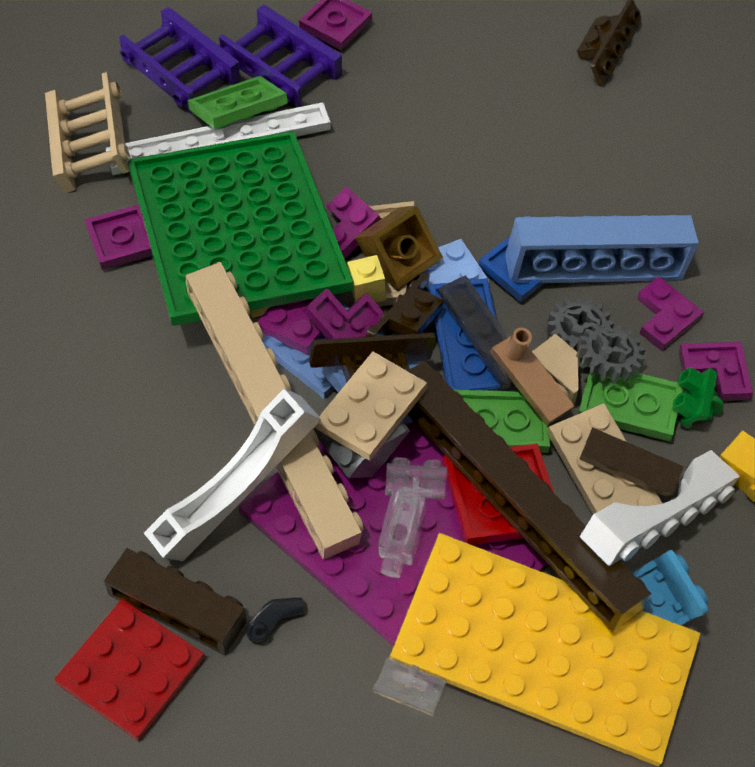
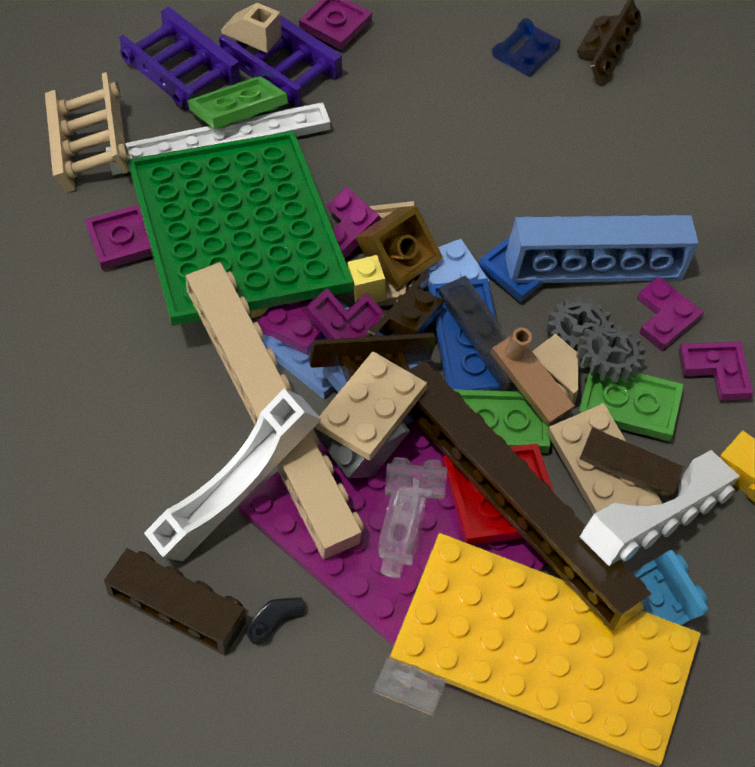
red plate [54,599,205,742] -> none
green hips [672,367,724,429] -> none
none -> tan slope [221,3,281,53]
none -> clear blue plate [492,18,561,77]

